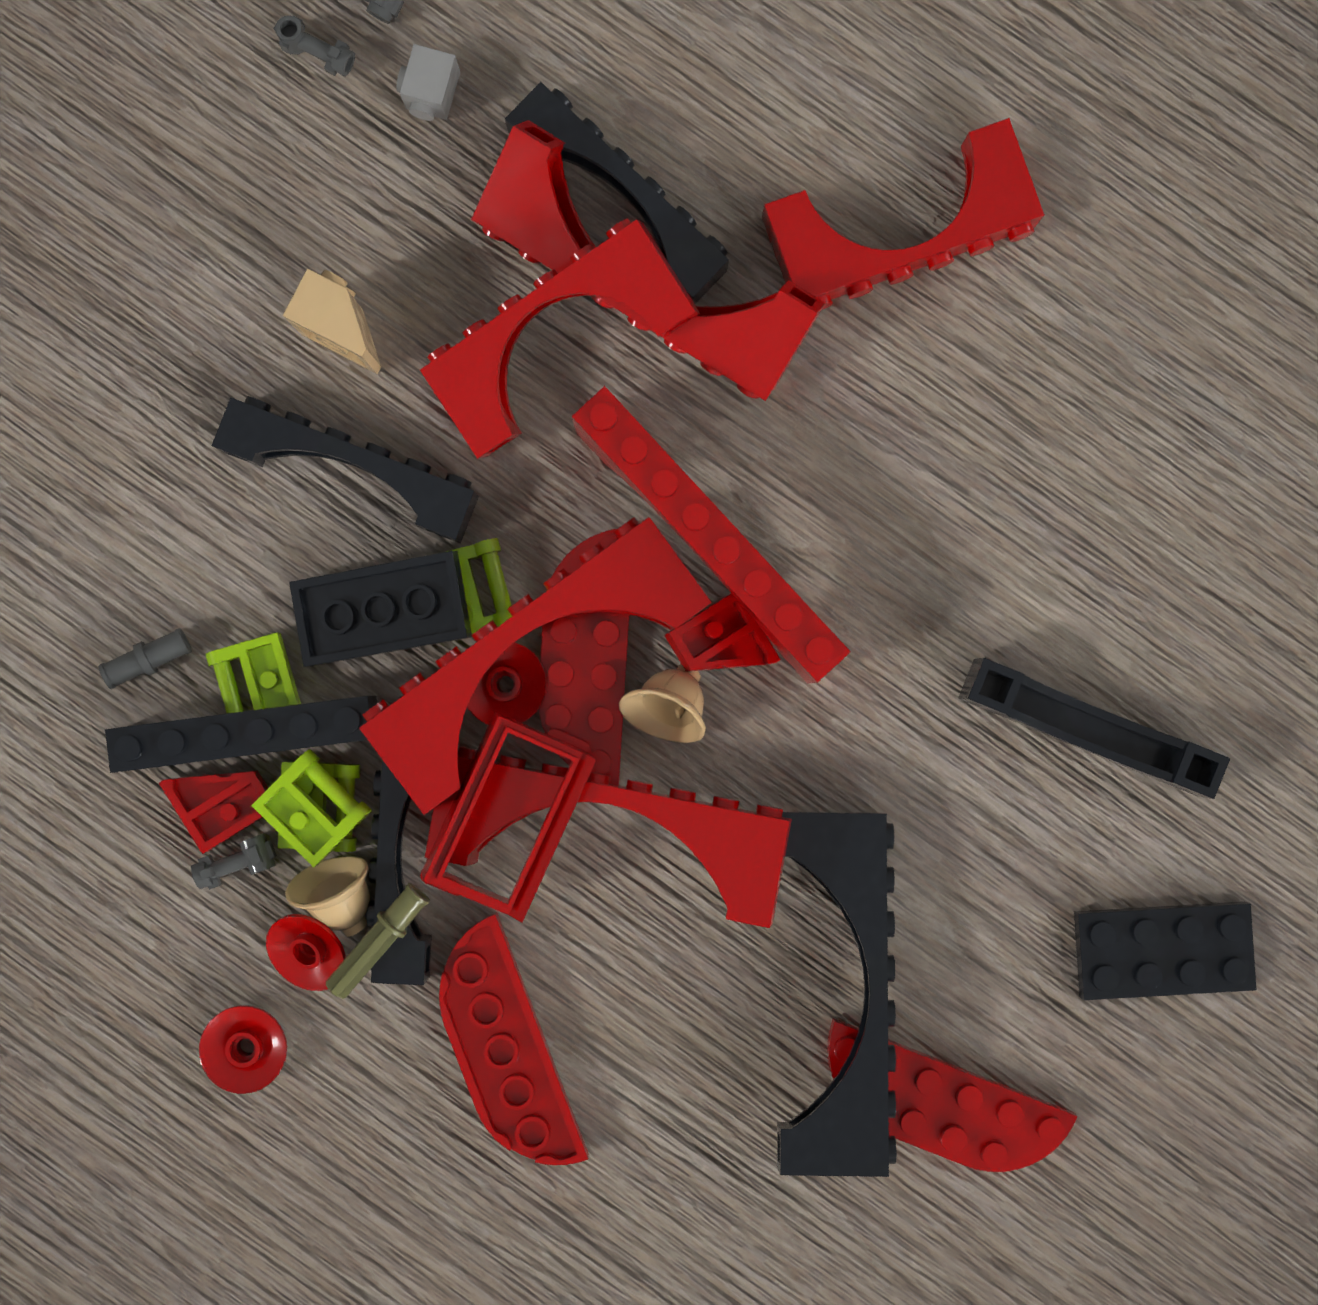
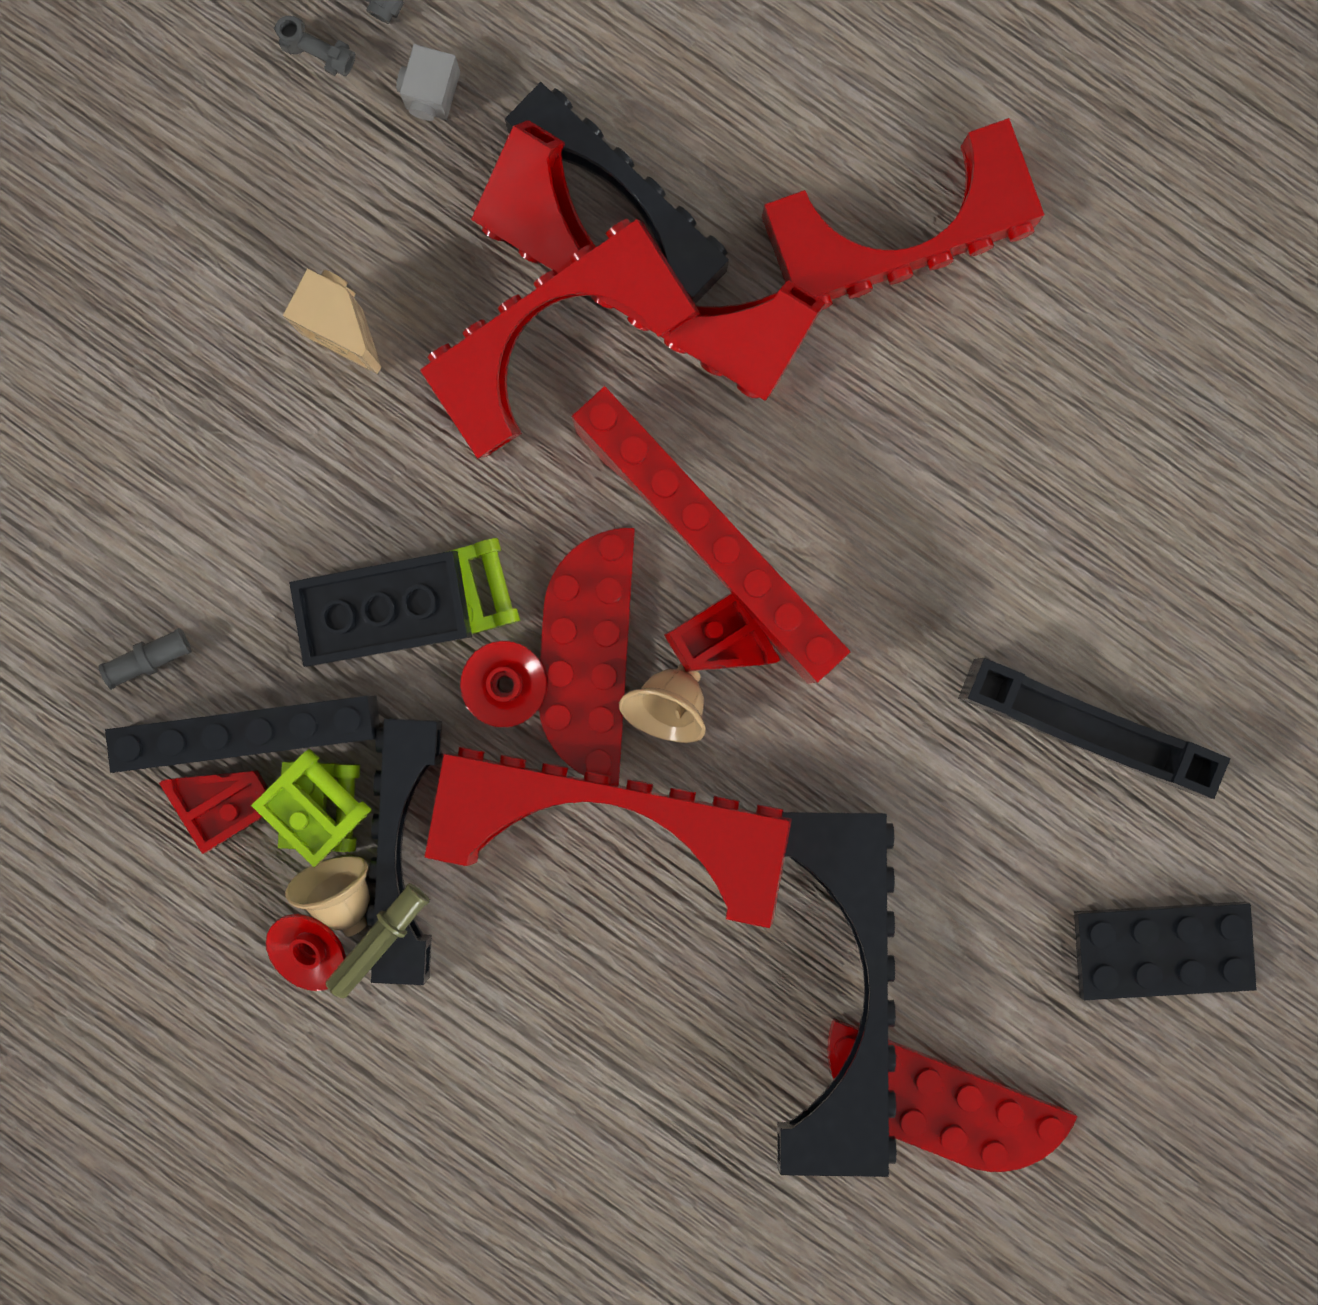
dark grey bar [191,834,277,890] -> none
red dish [199,1005,287,1094] -> none
lime plate [205,632,301,714] -> none
black arch [211,396,479,544] -> none
red arch [359,517,712,815] -> none
red piece [420,712,597,923] -> none
red plate [439,912,589,1165] -> none

